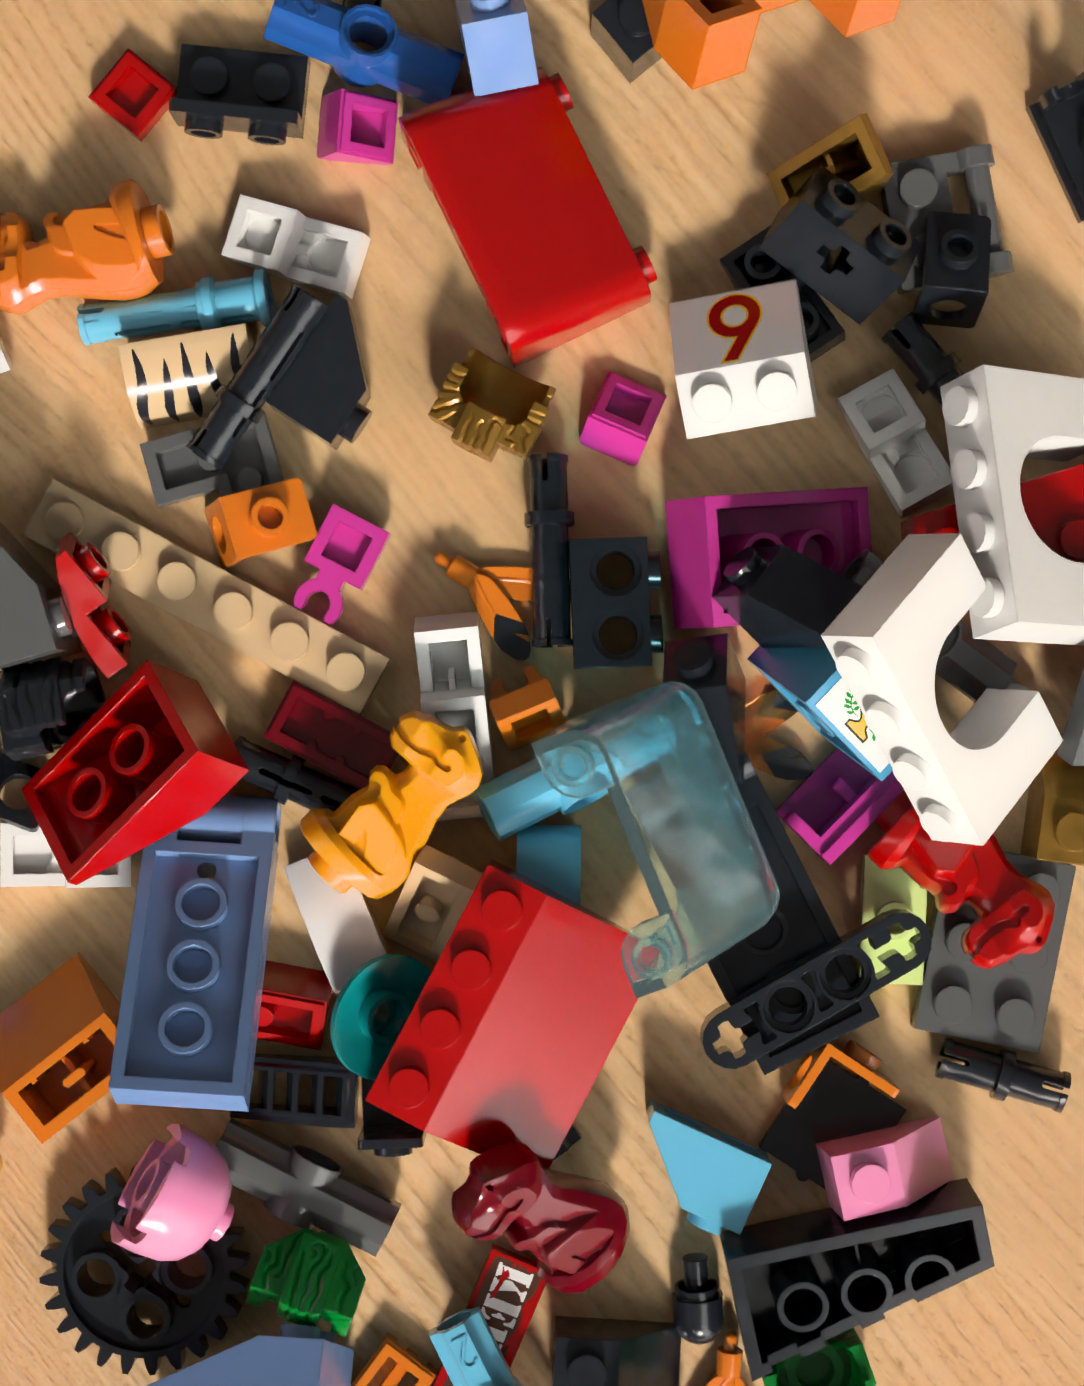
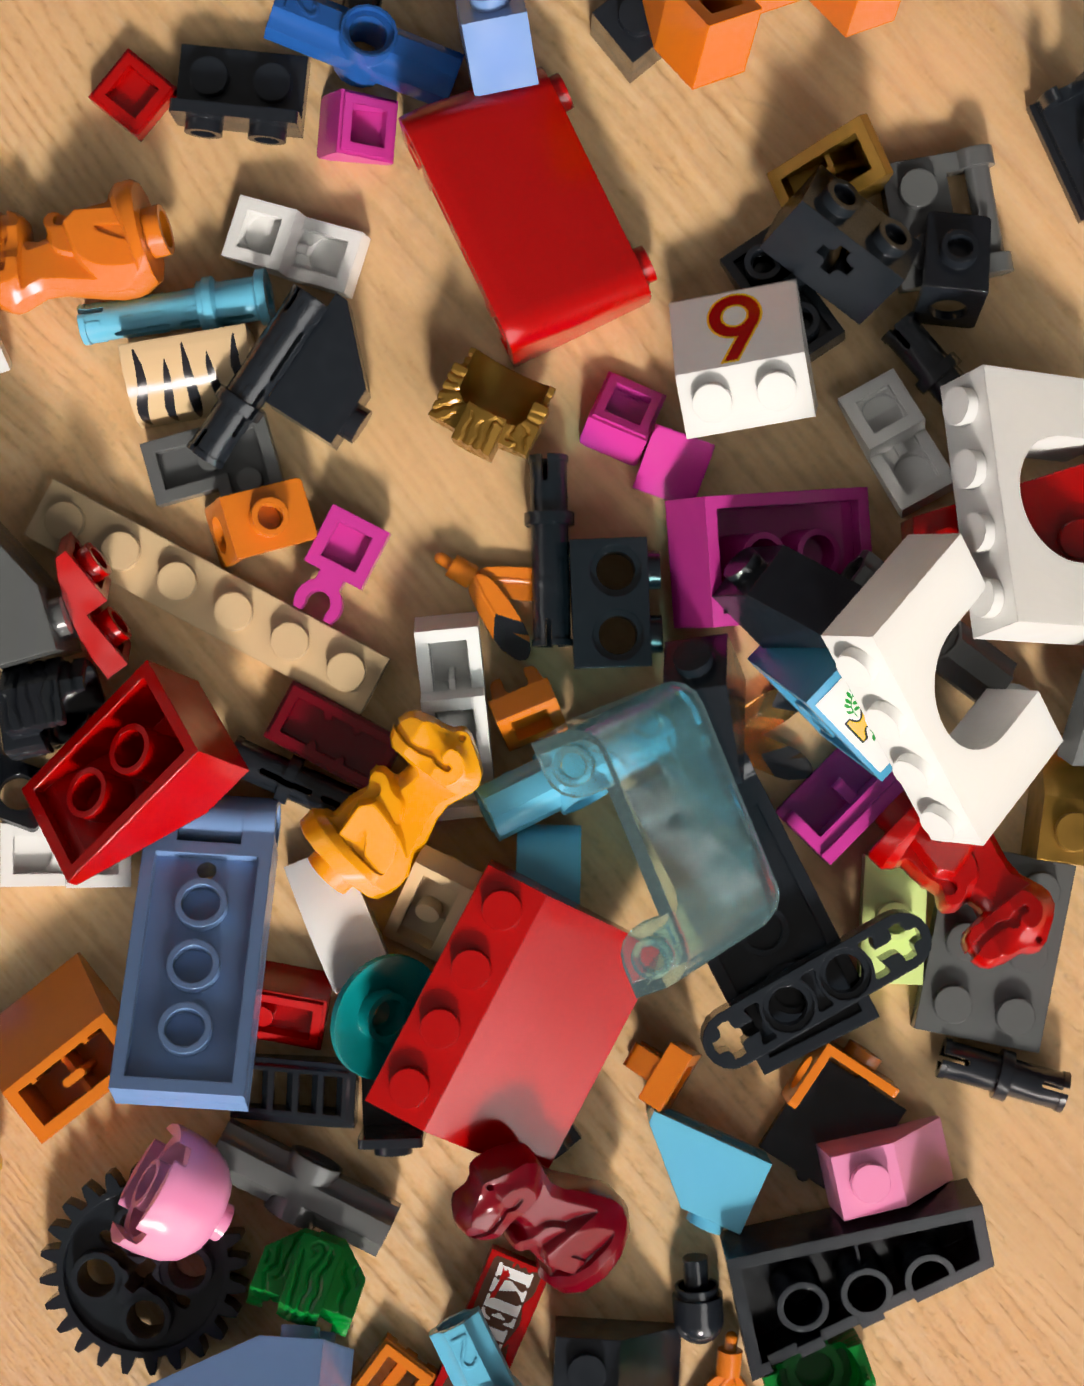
none -> orange tile [623,1041,702,1112]
none -> dark pink slope [632,424,715,501]

